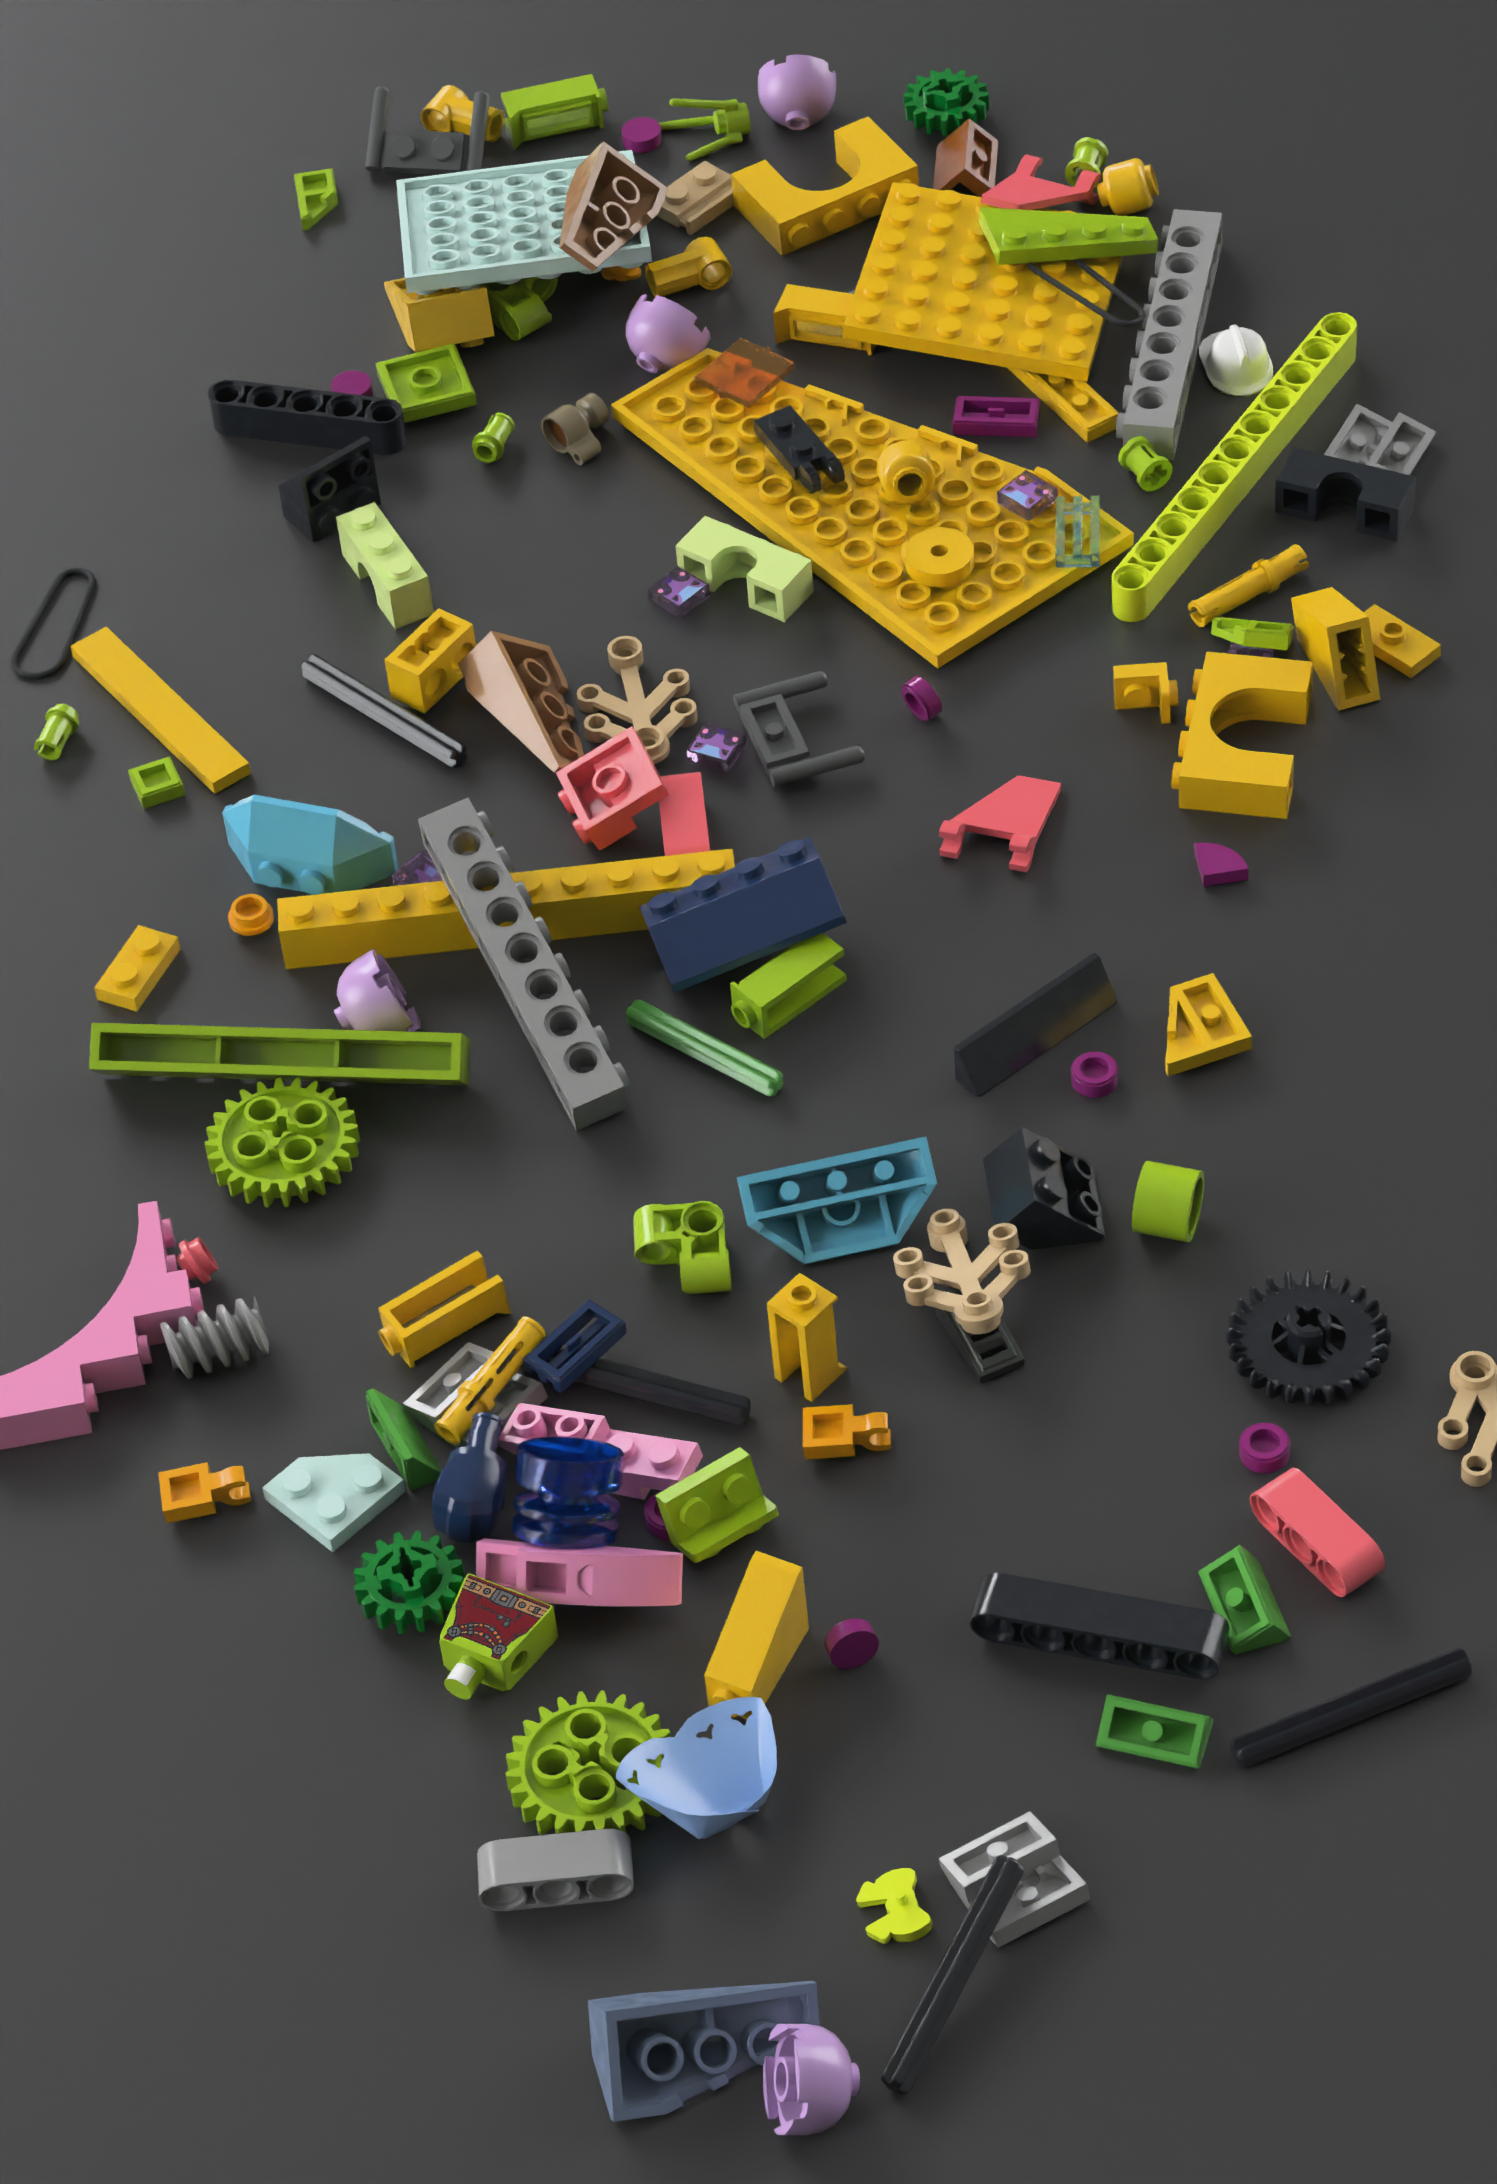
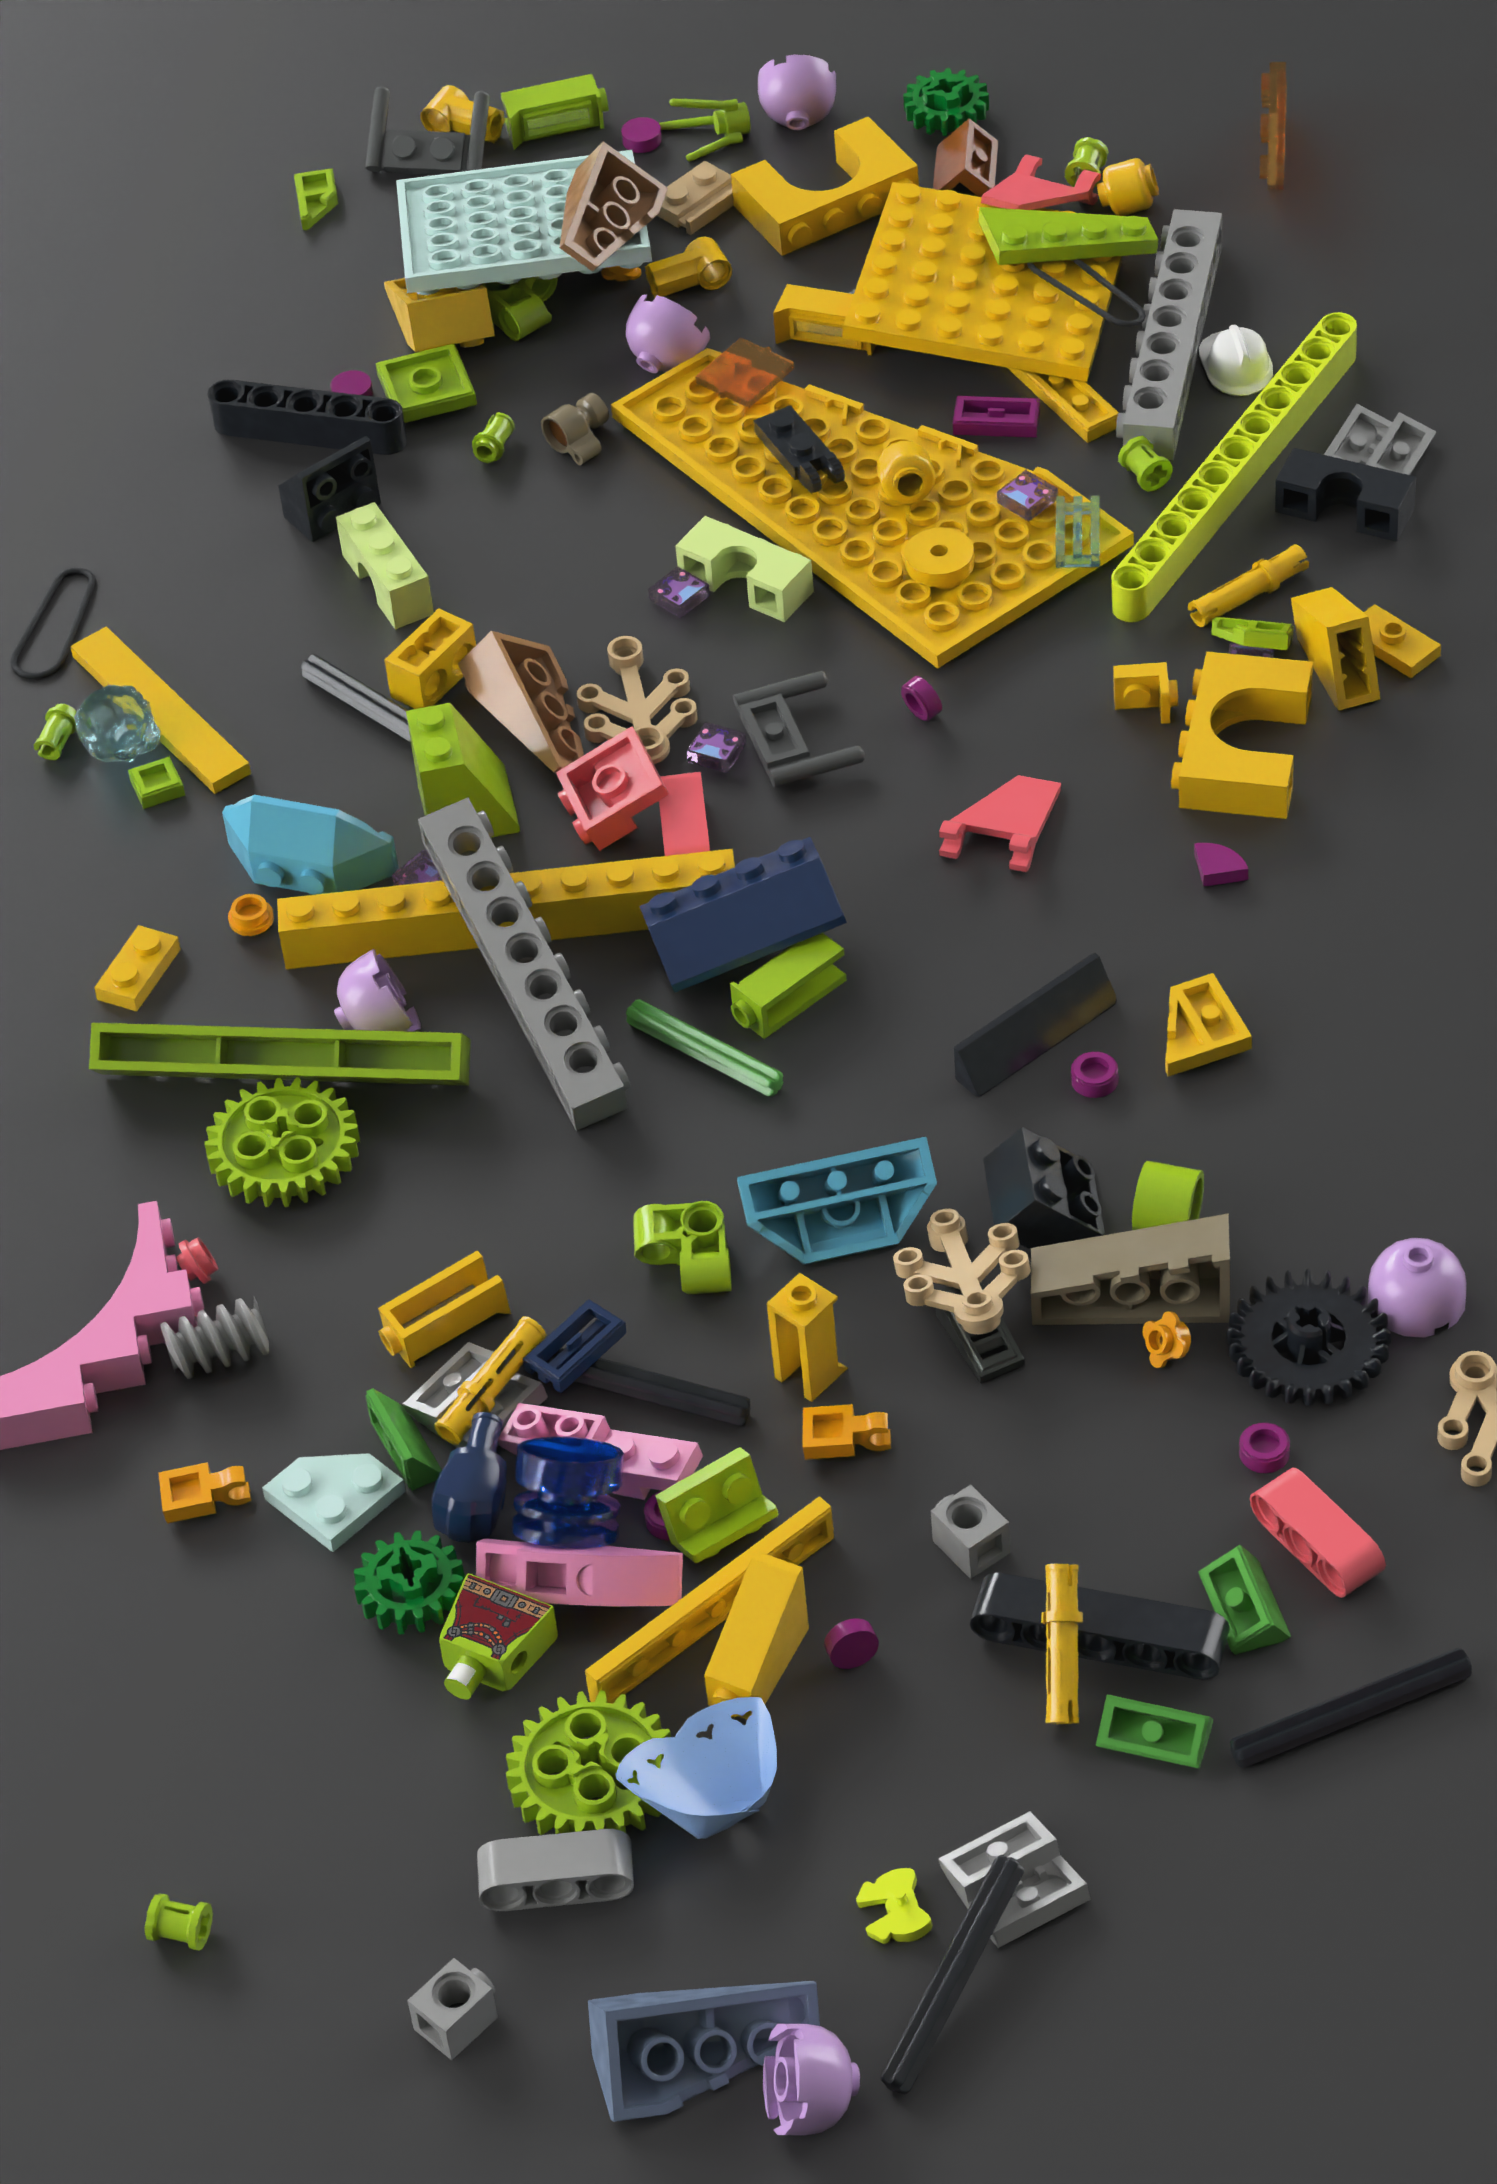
none -> clear light blue hair [74,685,161,762]
none -> lime bush [145,1893,213,1951]
none -> lime slope [406,703,520,838]
none -> light grey brick [407,1958,498,2060]
none -> yellow tile [585,1496,834,1704]
none -> light grey brick [931,1484,1011,1579]
none -> dark tan wedge [1031,1213,1230,1325]
none -> yellow pin [1041,1564,1083,1724]
none -> light orange plate [1142,1311,1191,1368]
none -> clear orange plate [1260,62,1287,190]
none -> lavender cylinder [1367,1238,1467,1338]

